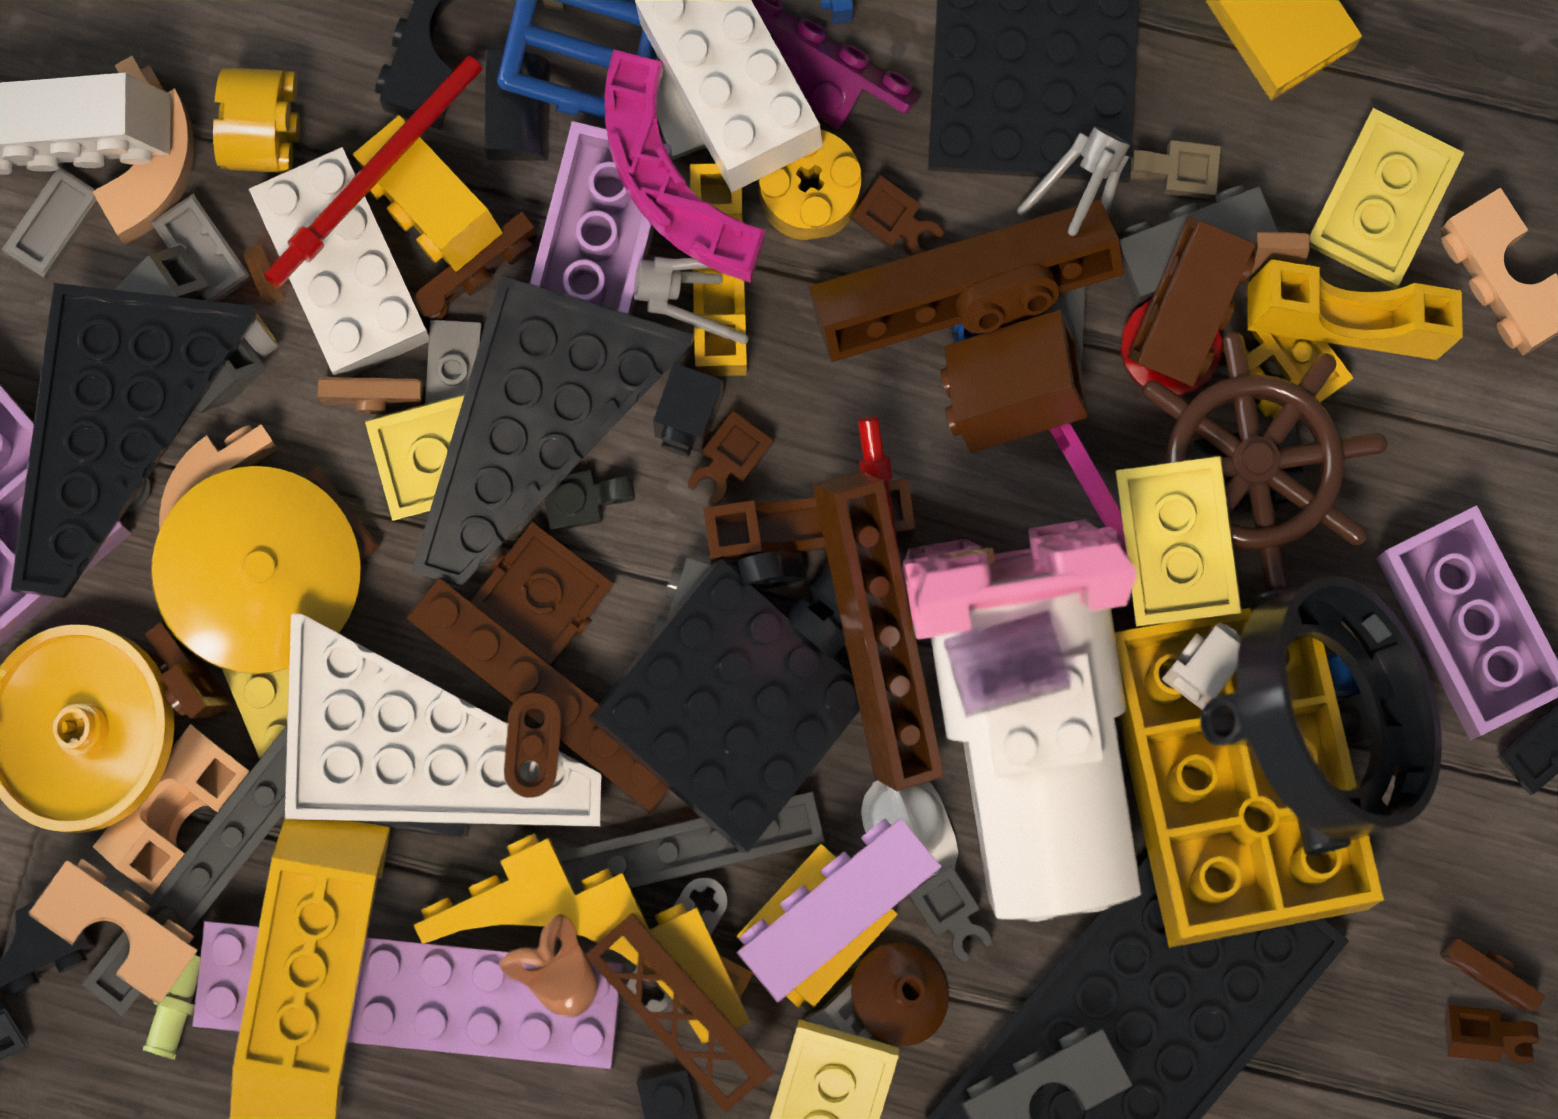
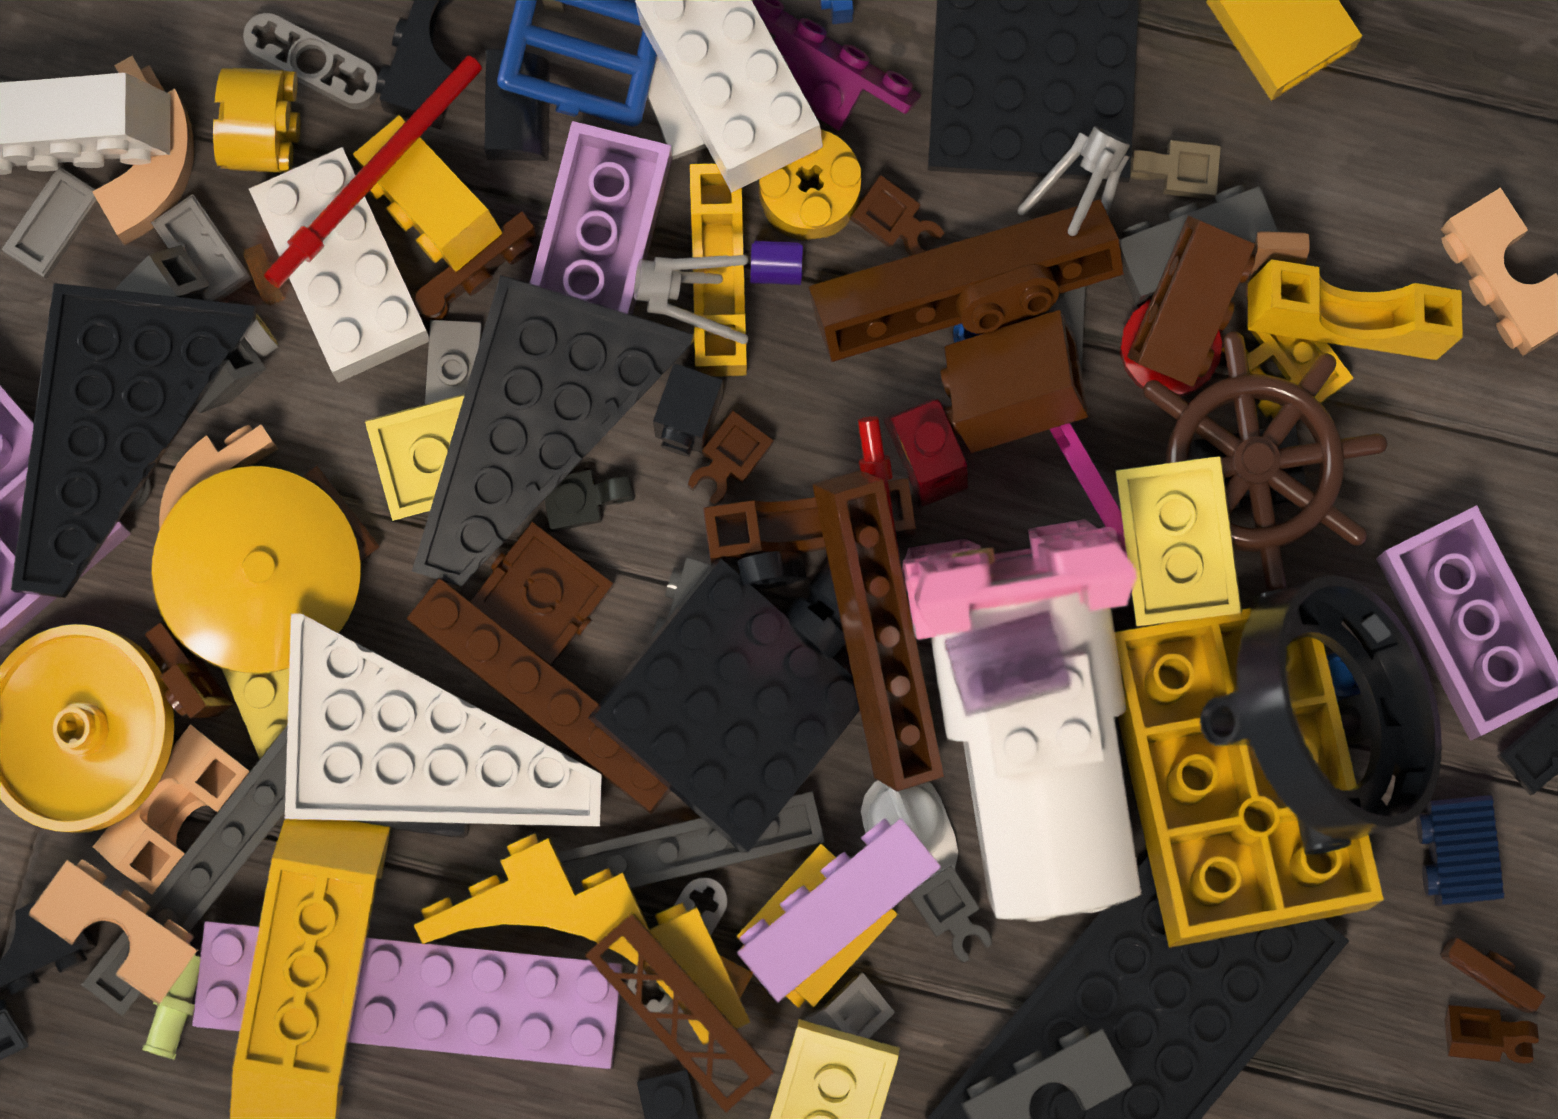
medium nougat plate [317,377,425,415] -> none
nougat piece [499,914,598,1017] -> none
reddish brown plate [503,692,561,798] -> none
dark pink tile [605,49,766,283] -> none
reddish brown dish [851,943,949,1047] -> none
white brick [1162,623,1241,710] -> none
light yellow plate [1309,108,1464,289] -> none
none -> light grey beam [243,13,379,109]
none -> dark purple brick [750,241,803,285]
none -> dark red torso [884,399,968,508]
none -> dark blue brick [1416,795,1504,906]

